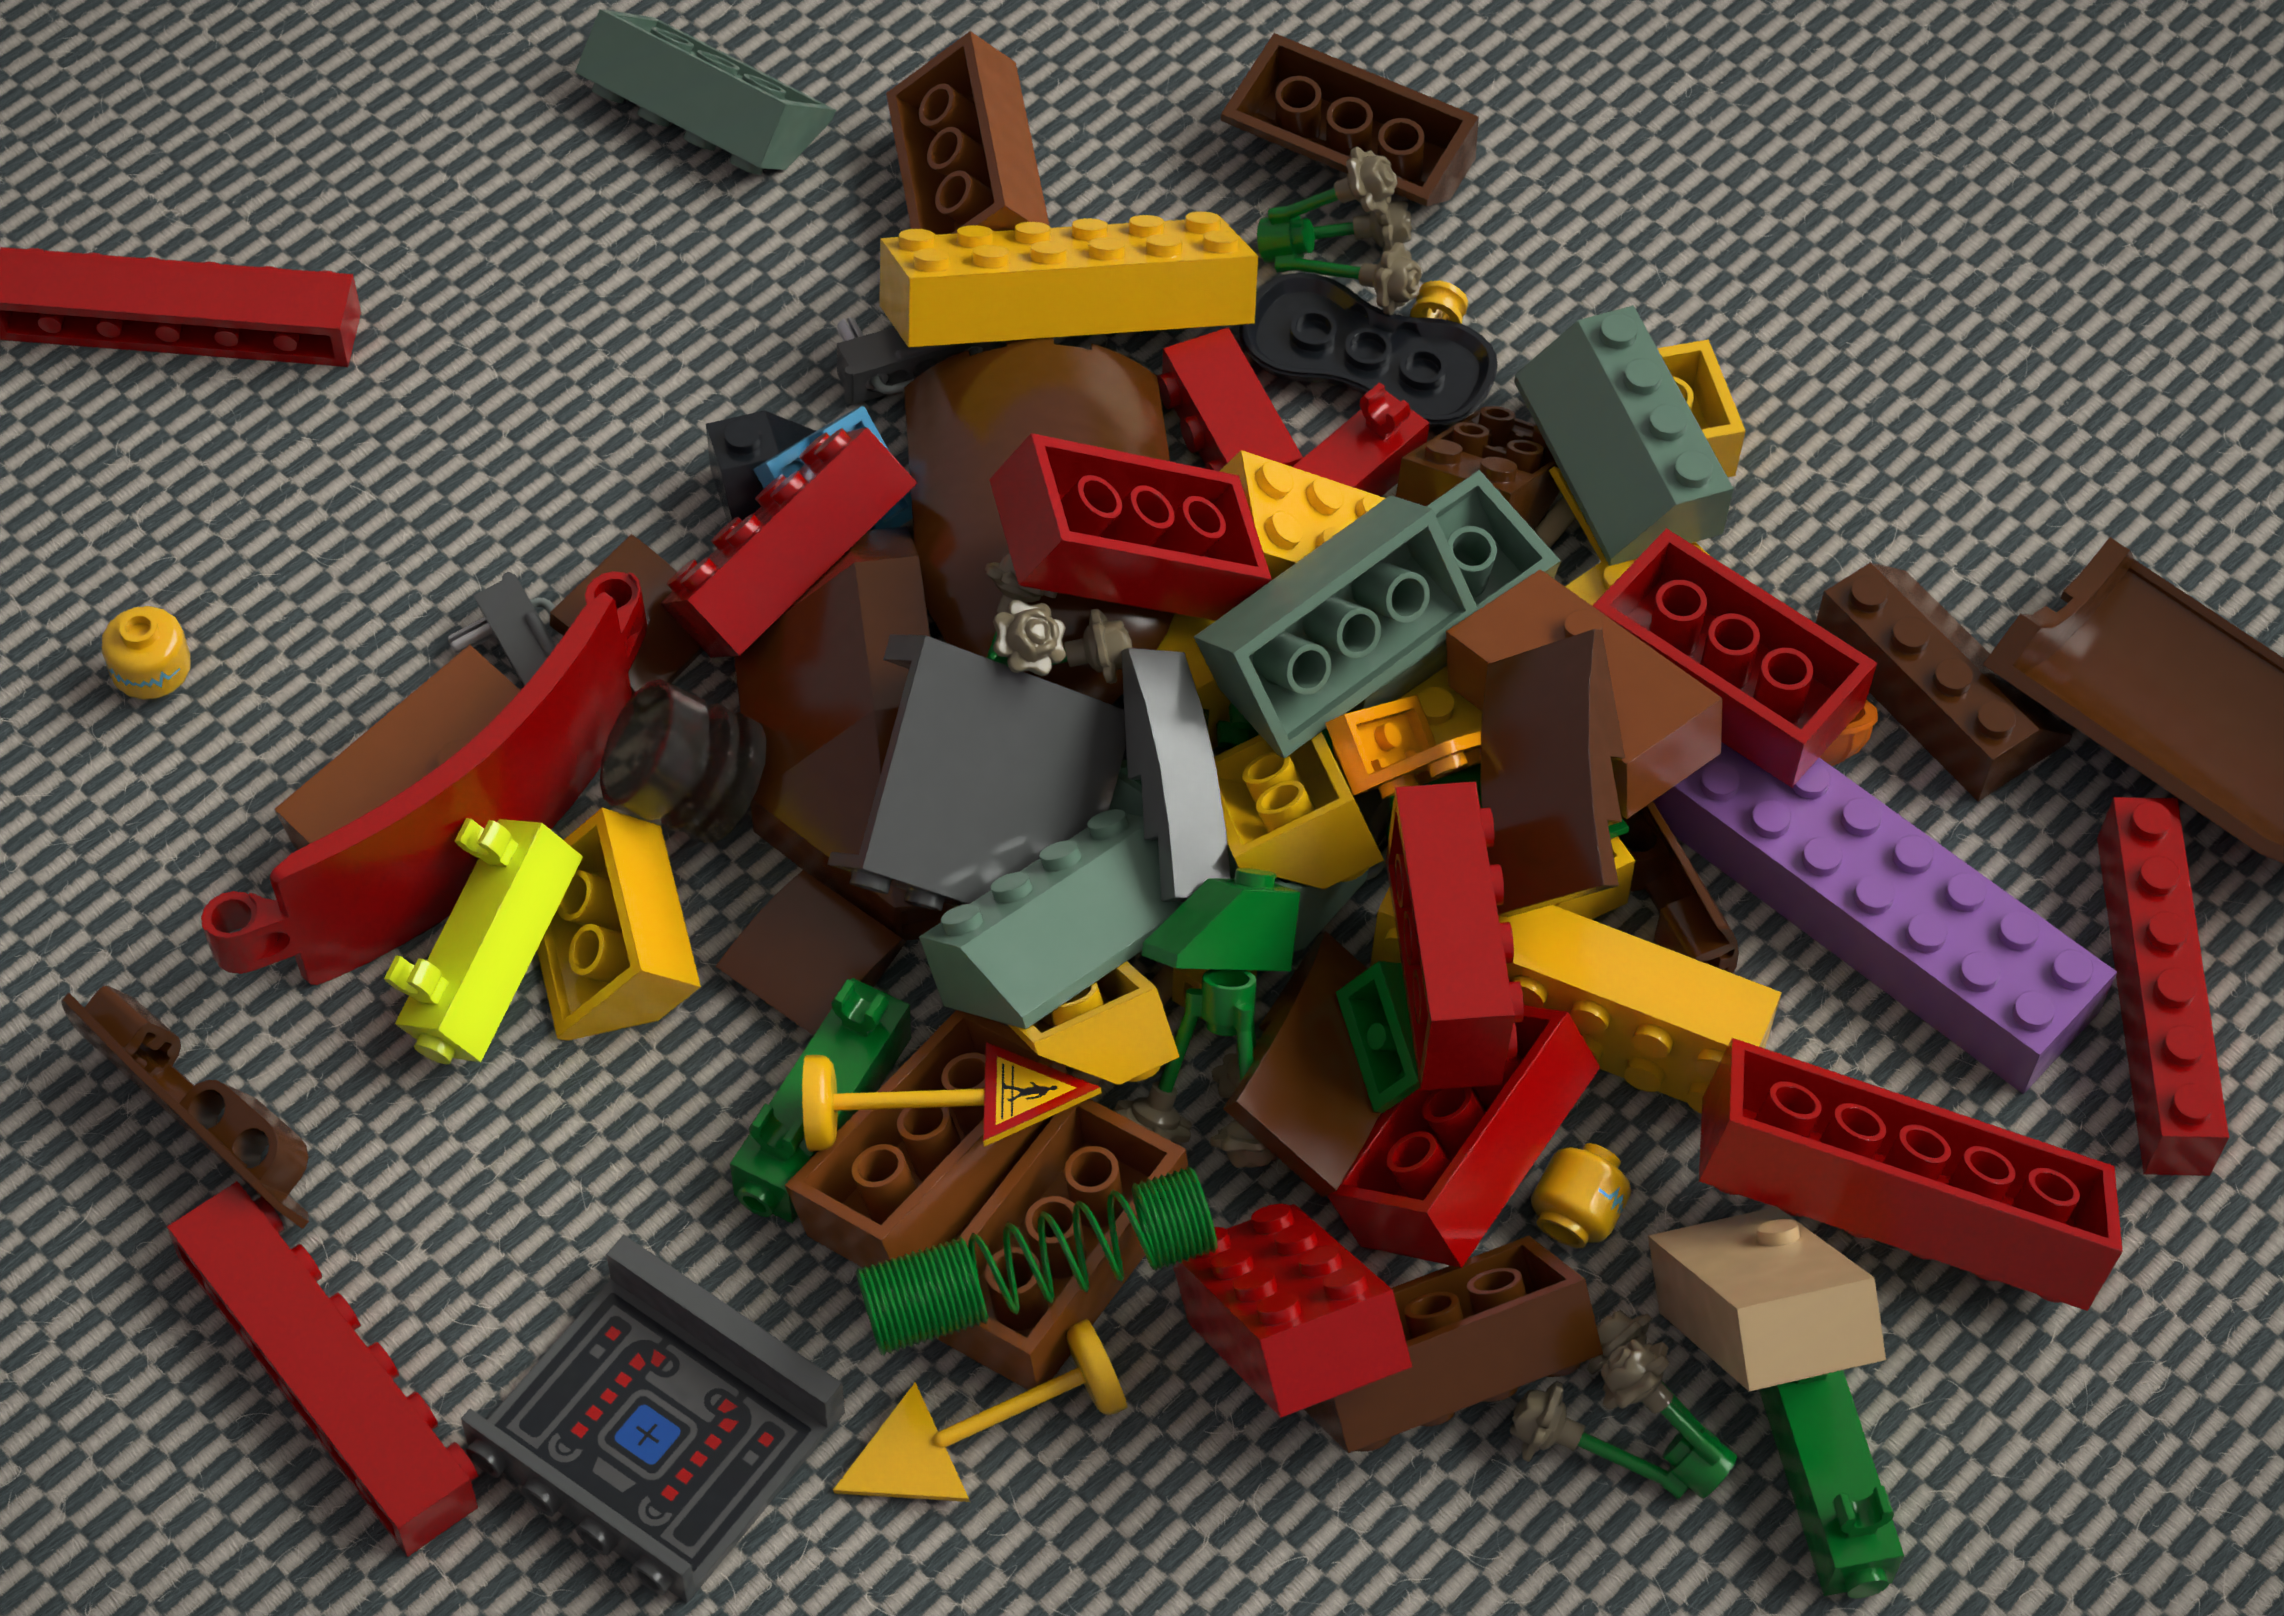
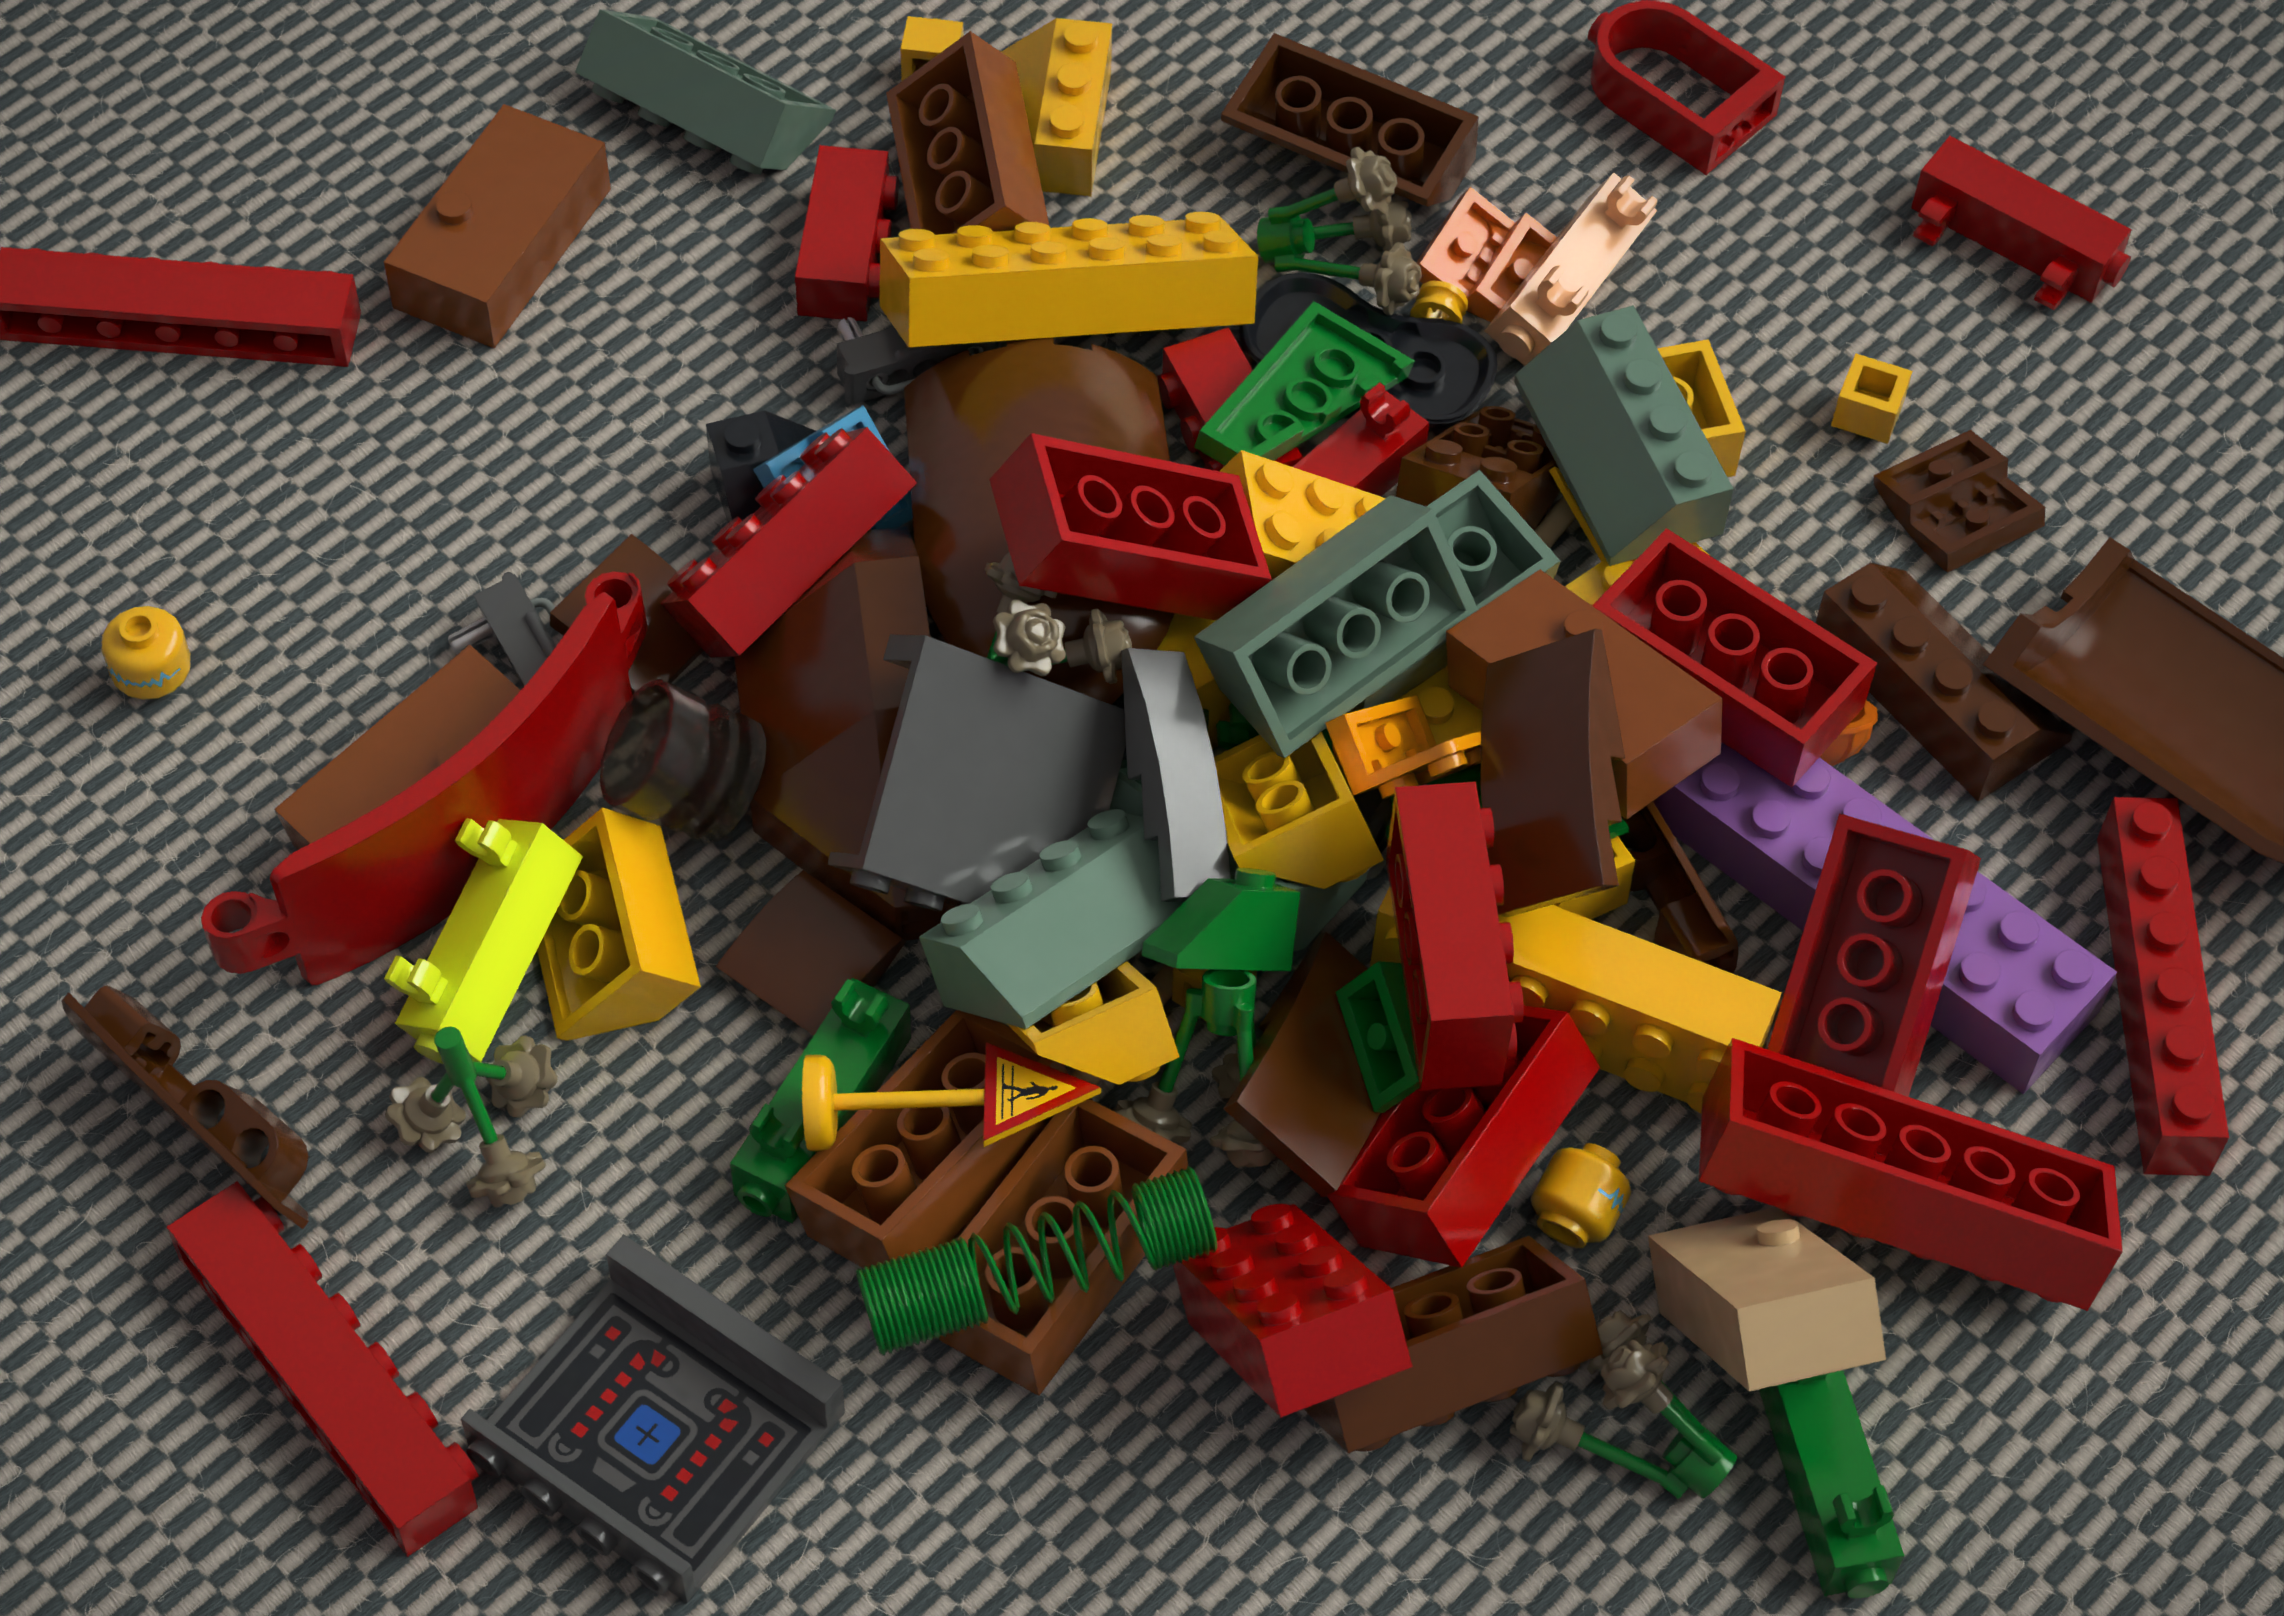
yellow piece [833,1319,1128,1502] -> none
none -> dark orange brick [384,104,611,349]
none -> dark tan plant [385,1026,558,1208]
none -> red brick [795,145,899,322]
none -> yellow plate [900,16,964,81]
none -> yellow slope [1001,18,1113,196]
none -> green wing [1194,301,1415,465]
none -> orange slope [1417,187,1557,322]
none -> light nougat brick [1485,173,1657,366]
none -> red window [1587,0,1786,175]
none -> red brick [1767,813,1981,1097]
none -> yellow plate [1831,353,1913,444]
none -> reddish brown slope [1874,430,2045,573]
none -> red brick [1911,136,2132,310]

